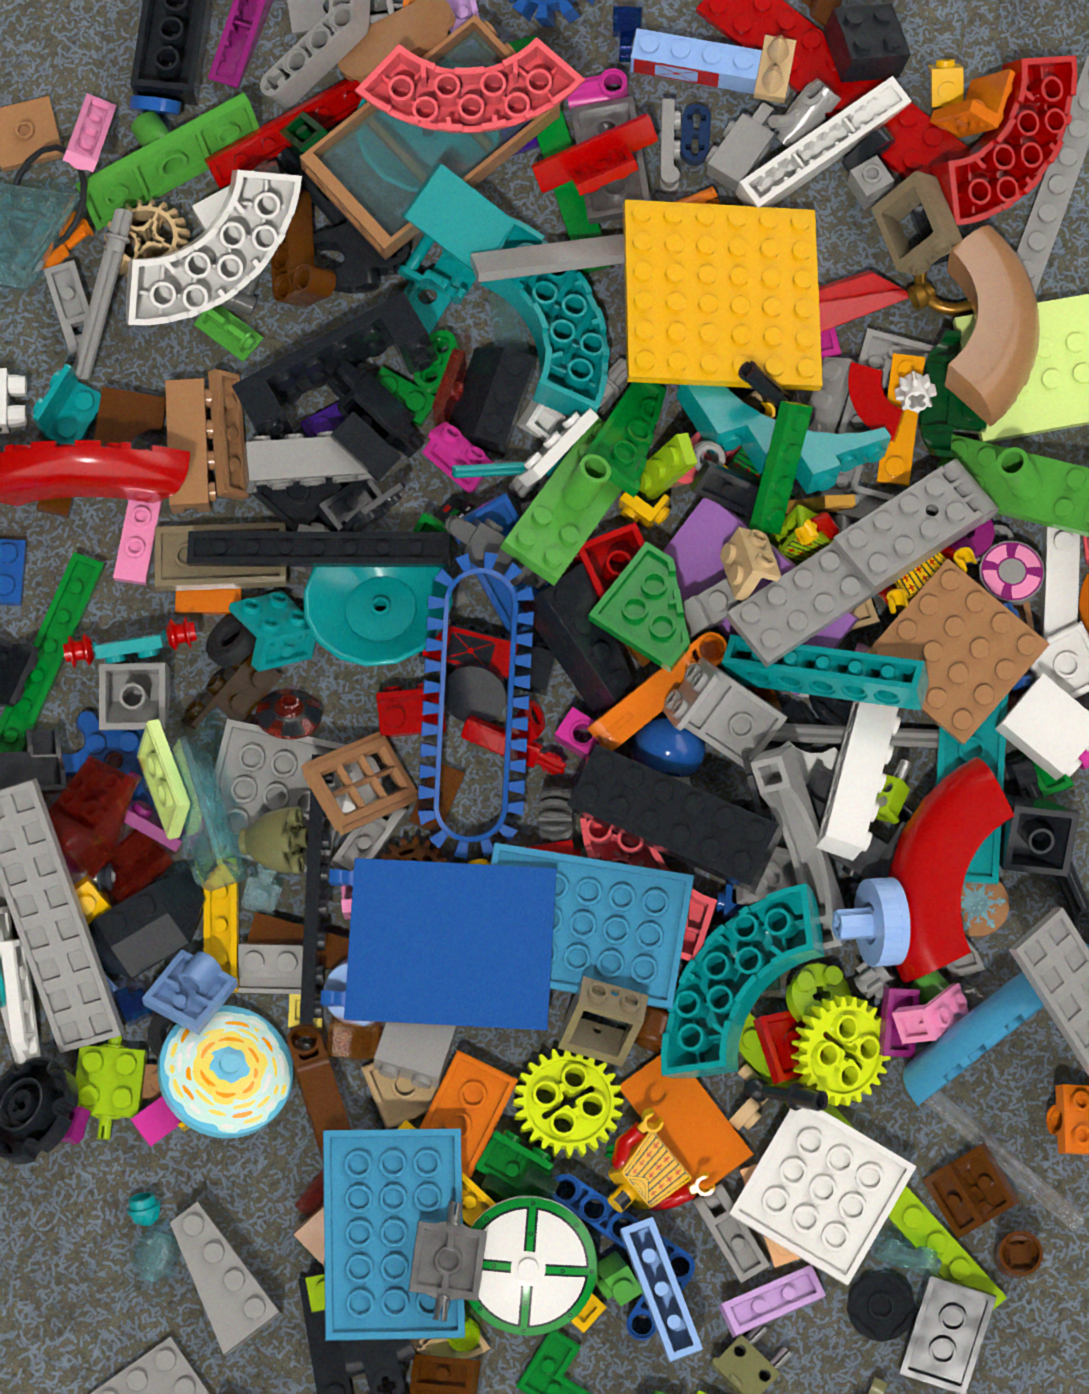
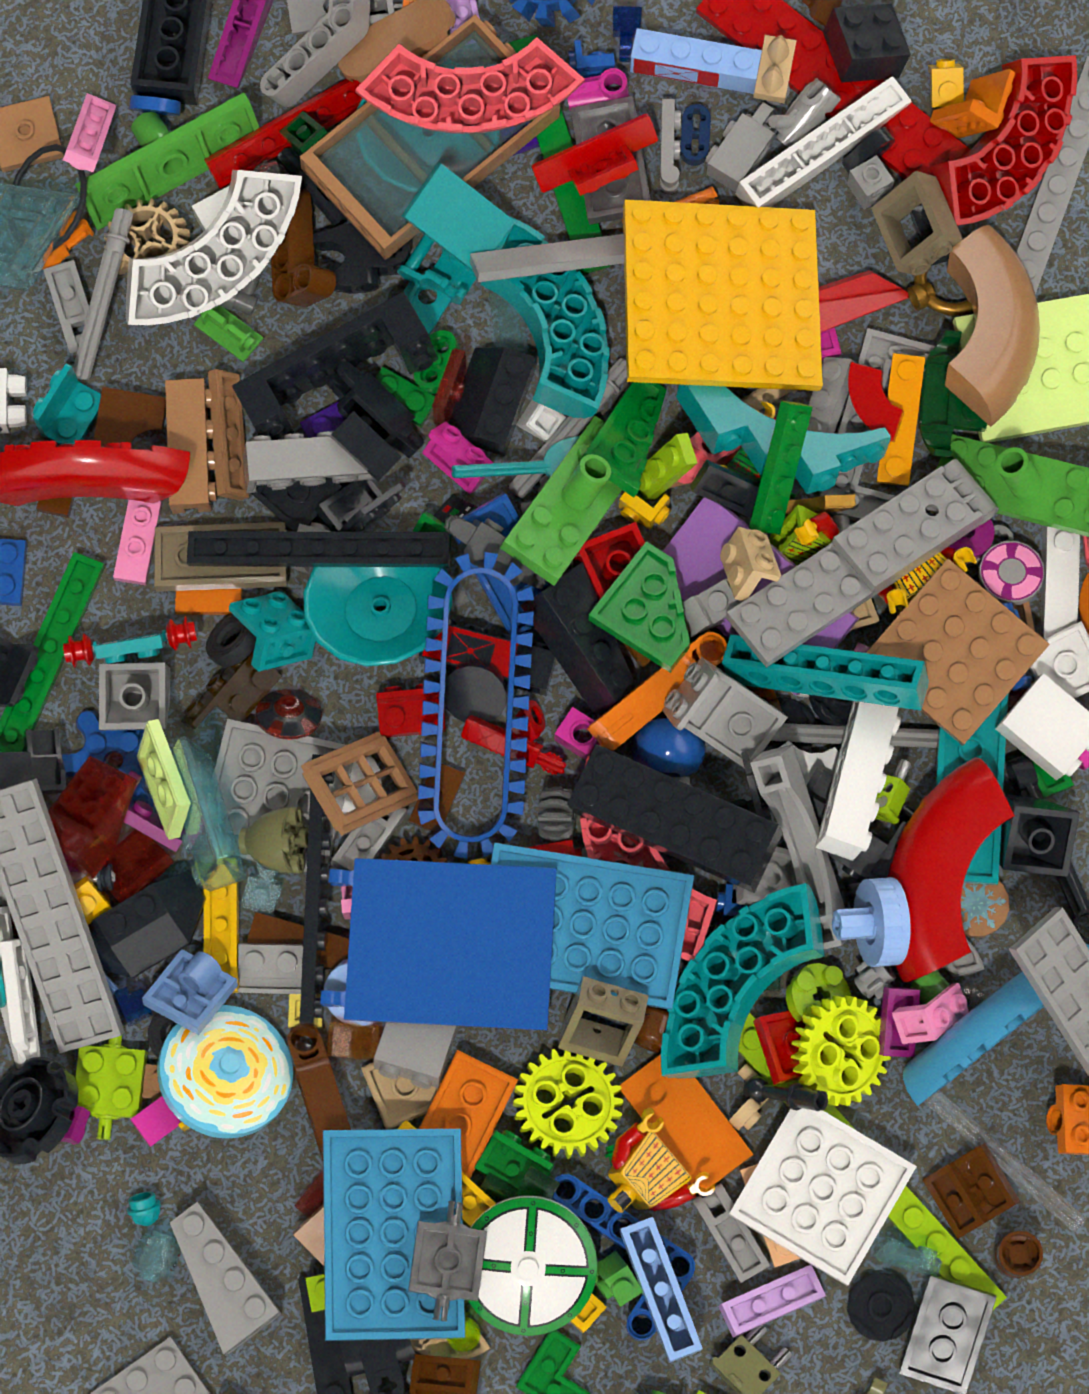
white plate [518,408,599,487] -> none
light grey piece [693,440,725,471] -> none
black pin [738,361,816,427] -> none
white gear [894,371,937,413] -> none
none -> blue bracket [568,40,615,78]

